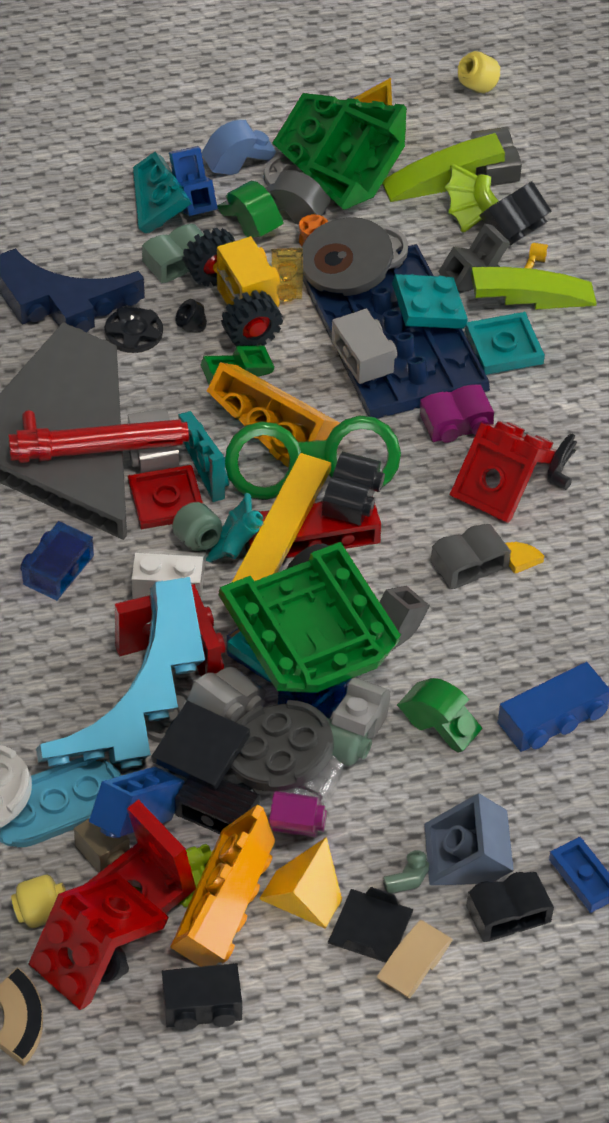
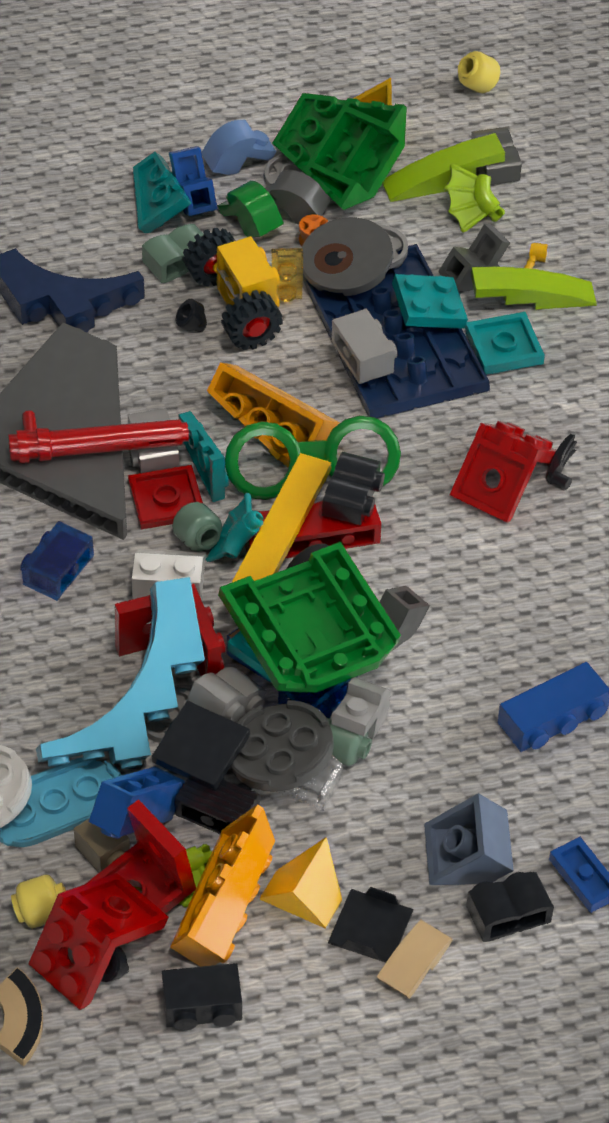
black wheel [104,306,163,353] -> none
green slope [200,346,275,385] -> none
magenta brick [269,791,327,838] -> none
sand green arm [383,850,429,894] -> none
green brick [397,678,483,753] -> none
magenta brick [420,385,494,443] -> none
dark grey brick [431,524,511,589] -> none
black brick [479,181,552,246] -> none
yellow tile [505,542,544,574] -> none

